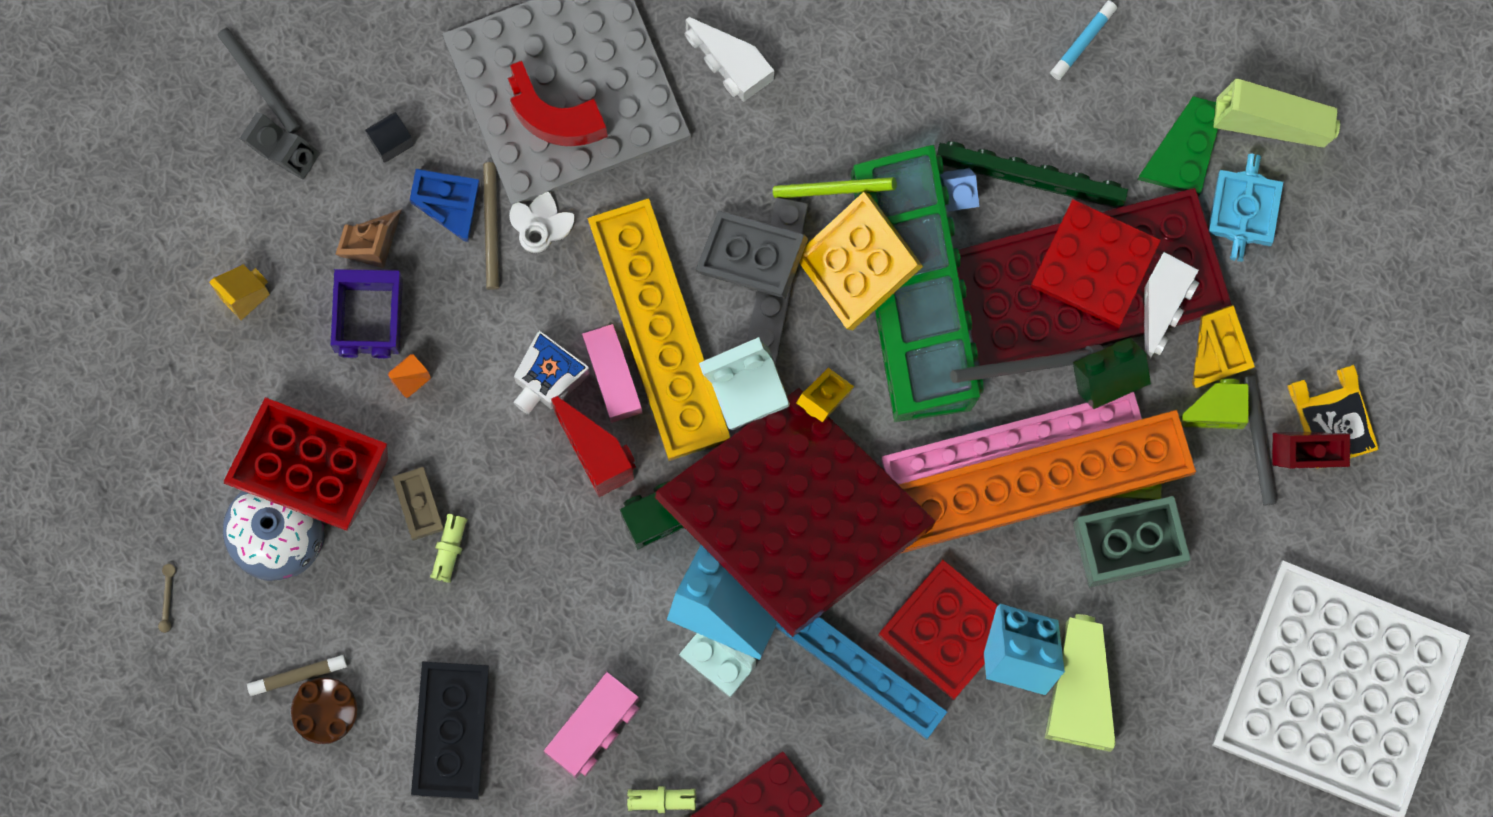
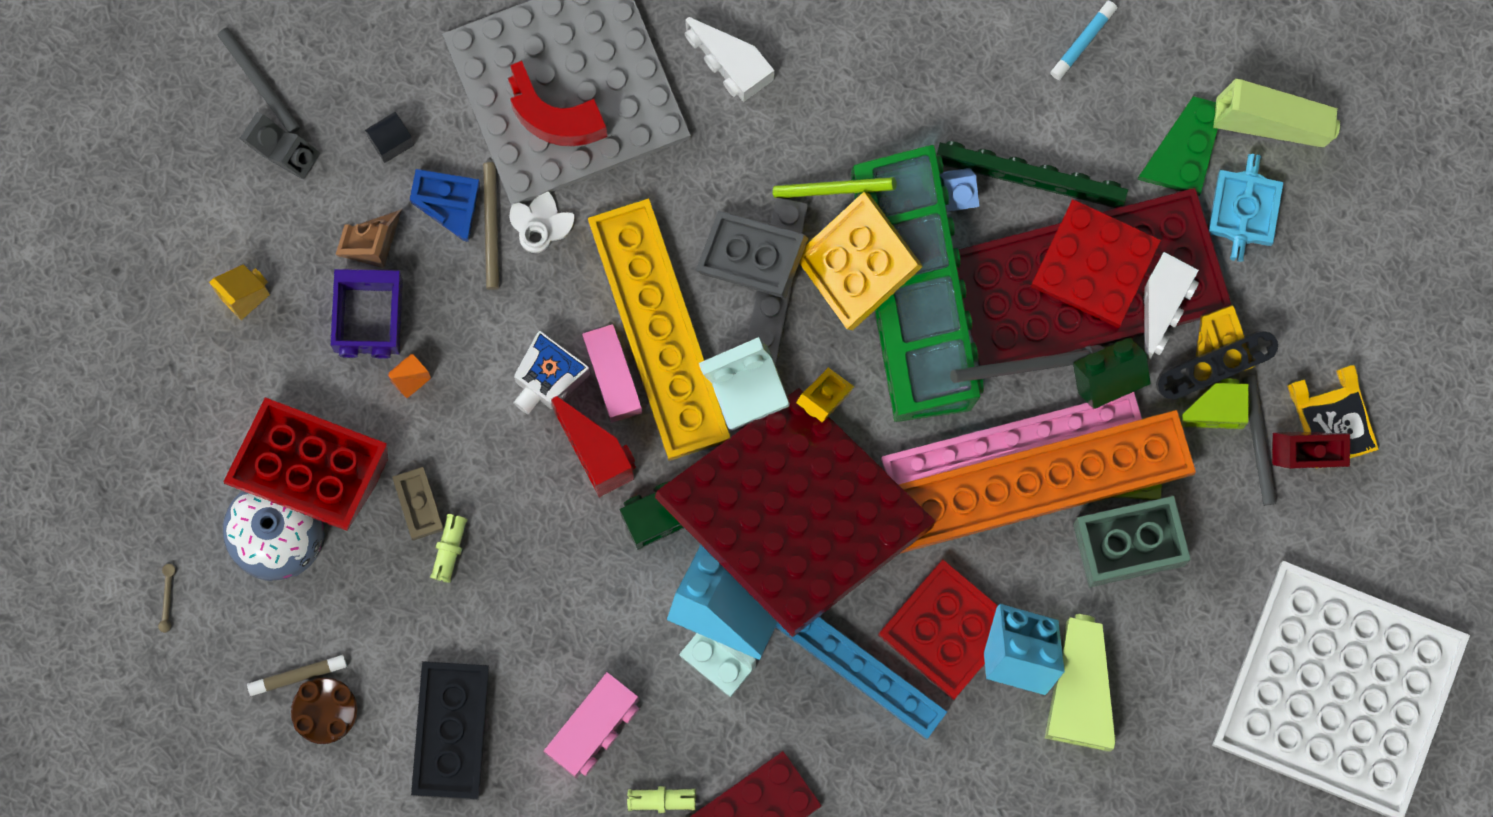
none -> black beam [1156,331,1278,400]

